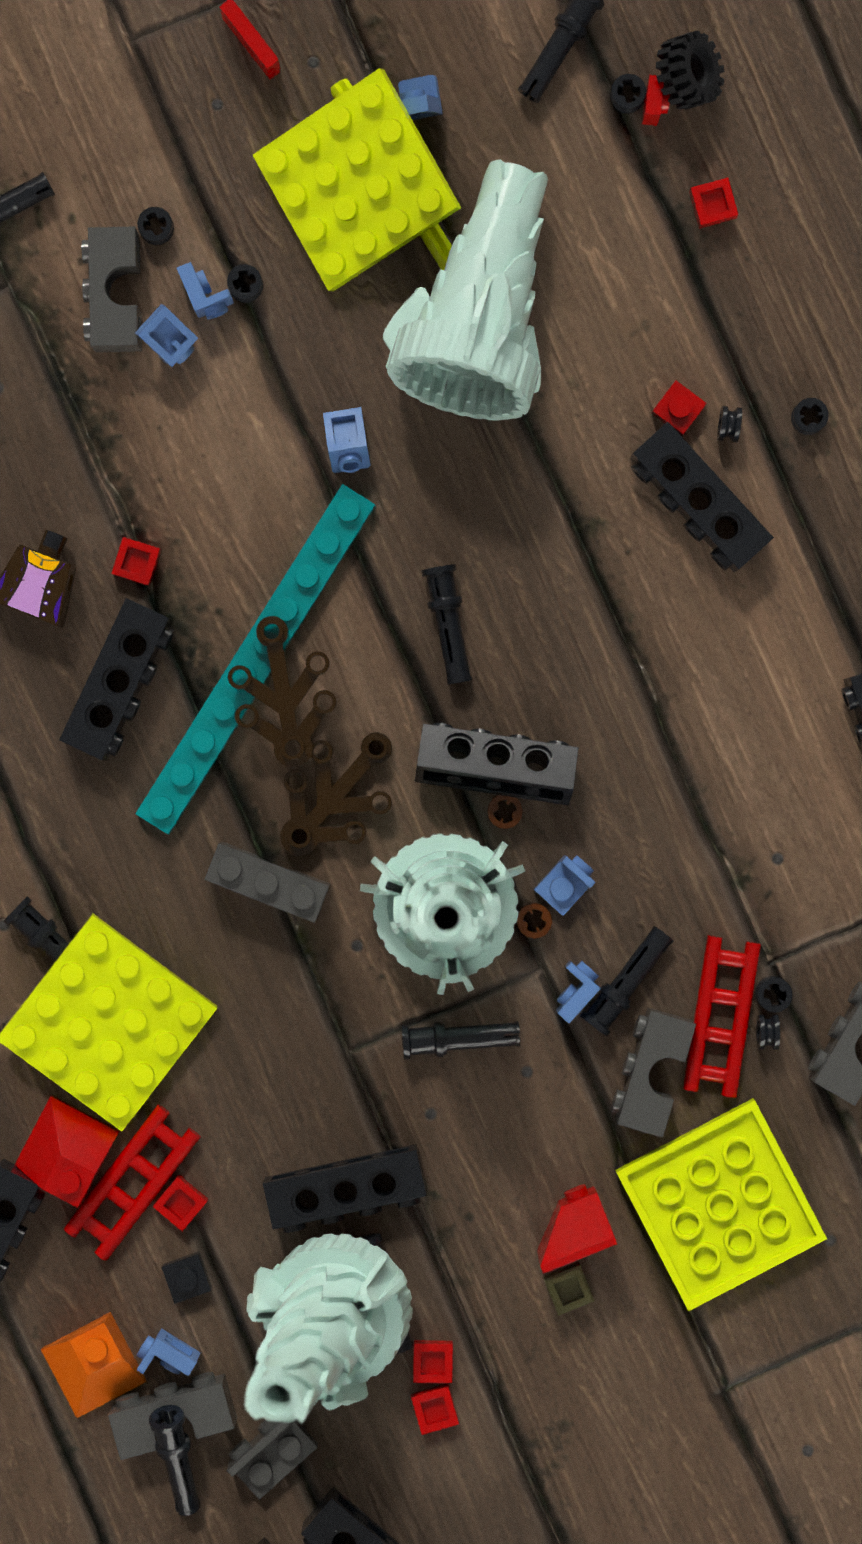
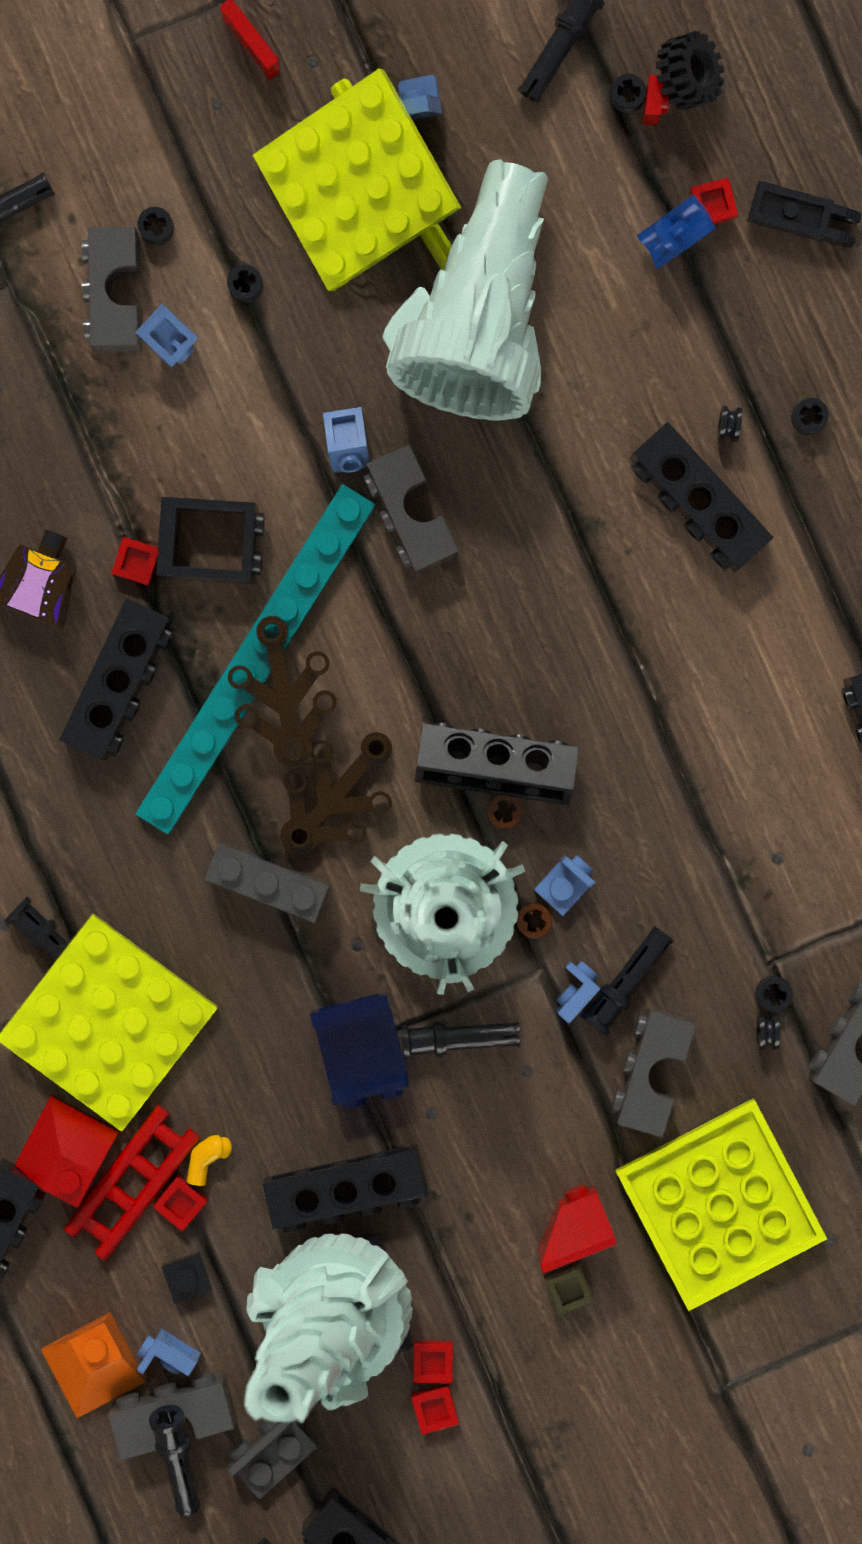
medium blue bracket [177,262,234,320] -> none
black pin [421,564,472,685] -> none
red plate [651,380,707,436] -> none
red bar [683,935,761,1098] -> none
none -> black window [156,497,265,584]
none -> yellow arm [186,1135,232,1186]
none -> clear blue panel [310,991,410,1109]
none -> dark grey arch [363,444,459,574]
none -> blue hips [637,195,716,269]
none -> black hinge [747,181,862,247]

